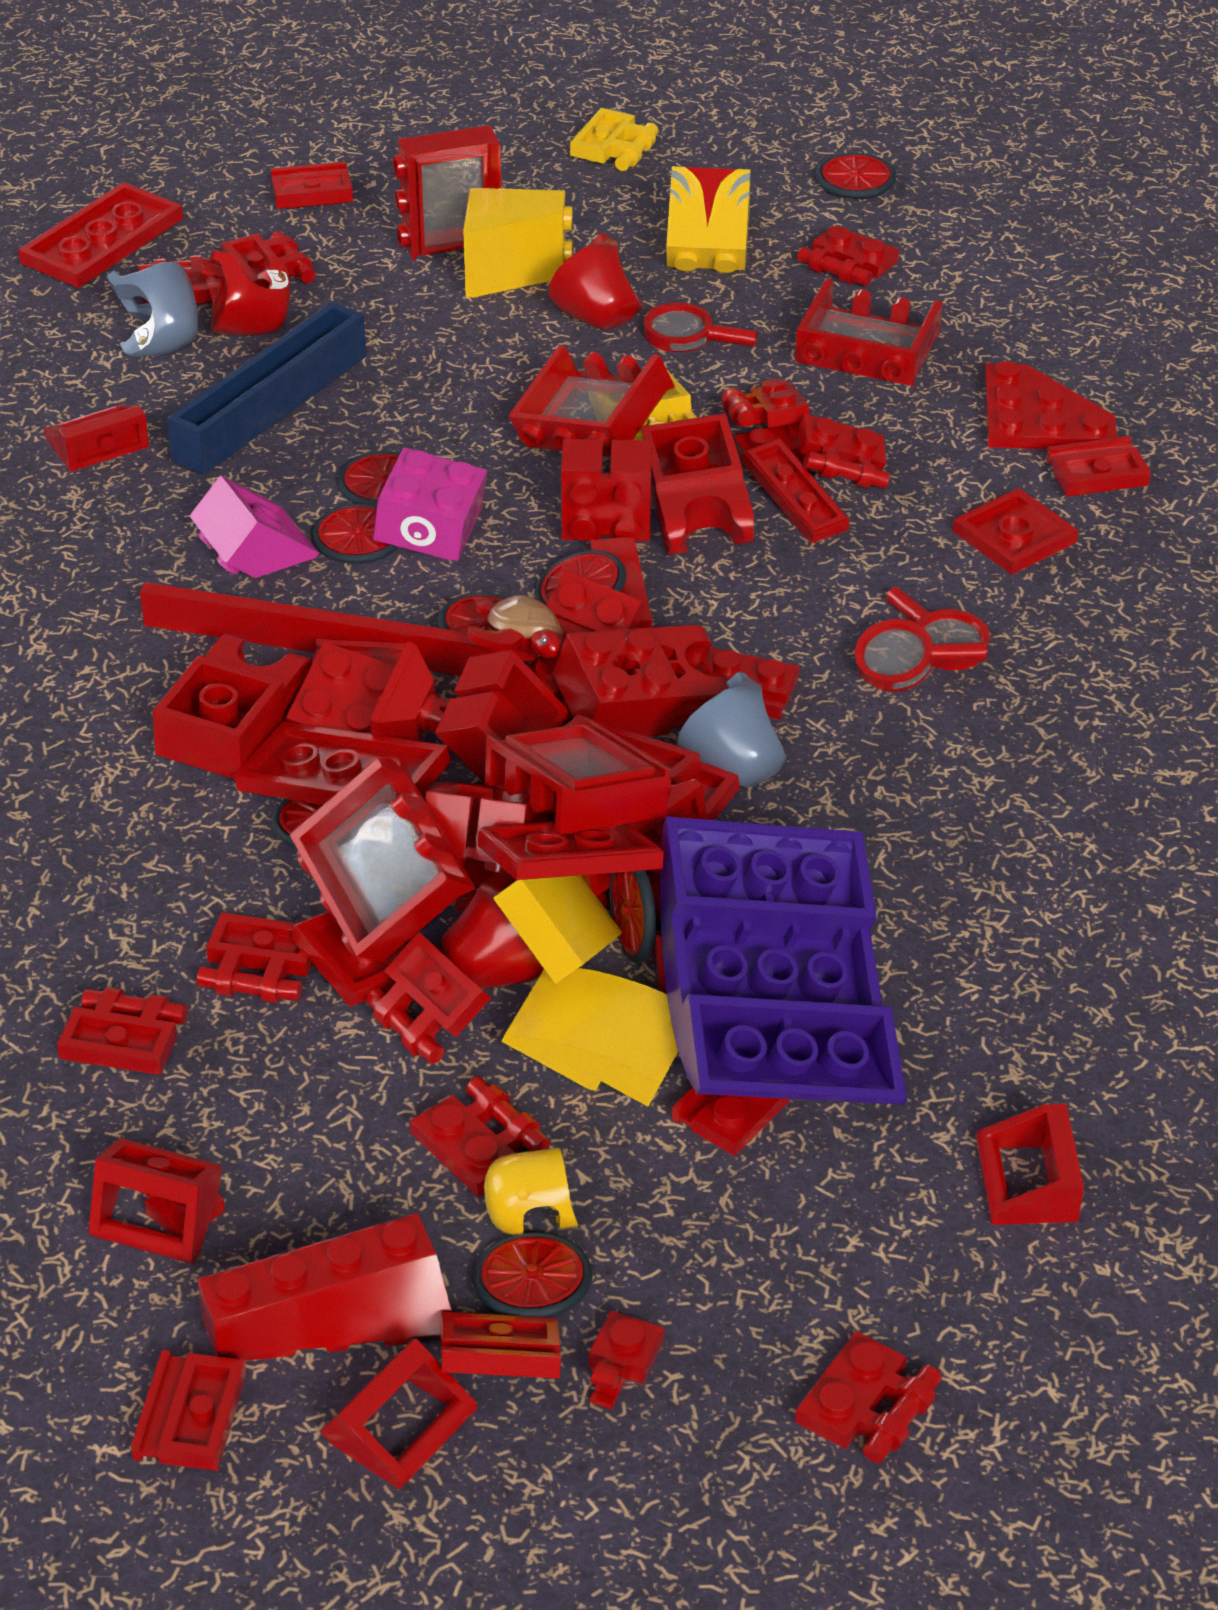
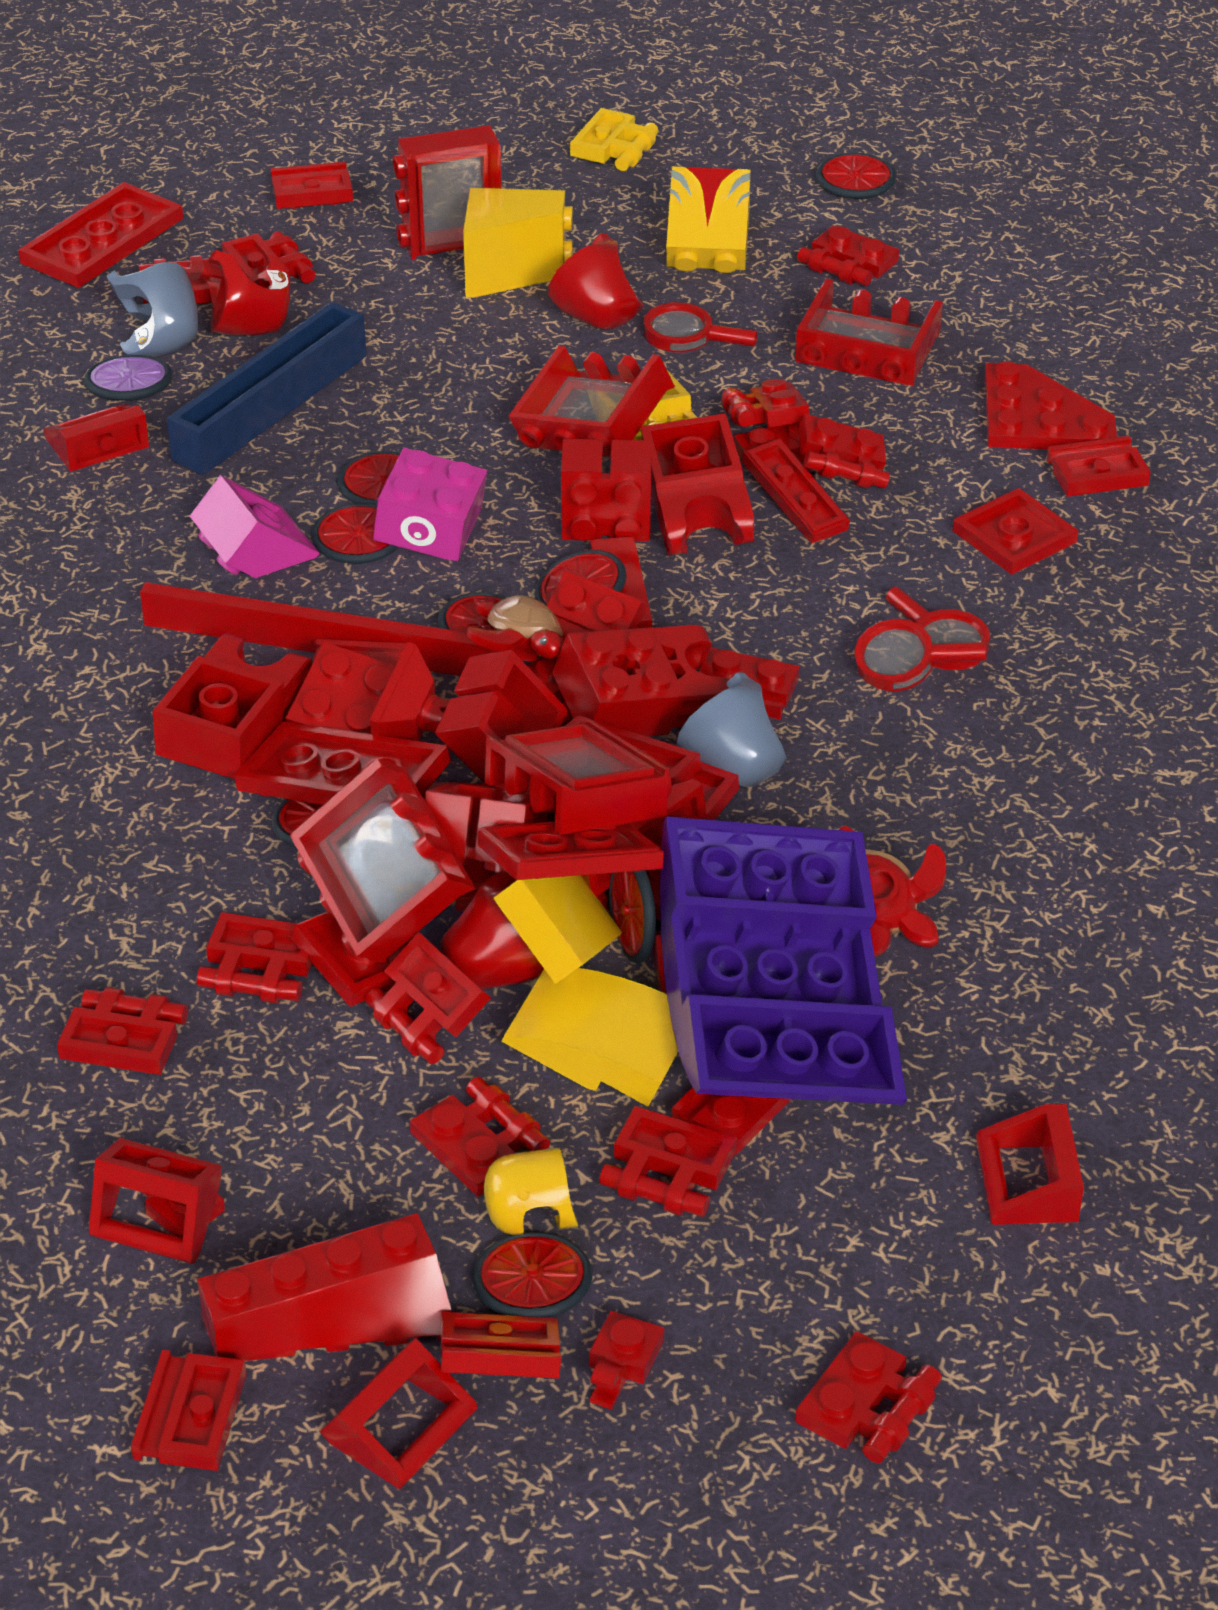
none -> medium lavender wheel [84,355,172,400]
none -> red plate [599,1106,737,1217]
none -> red animal [839,826,947,957]

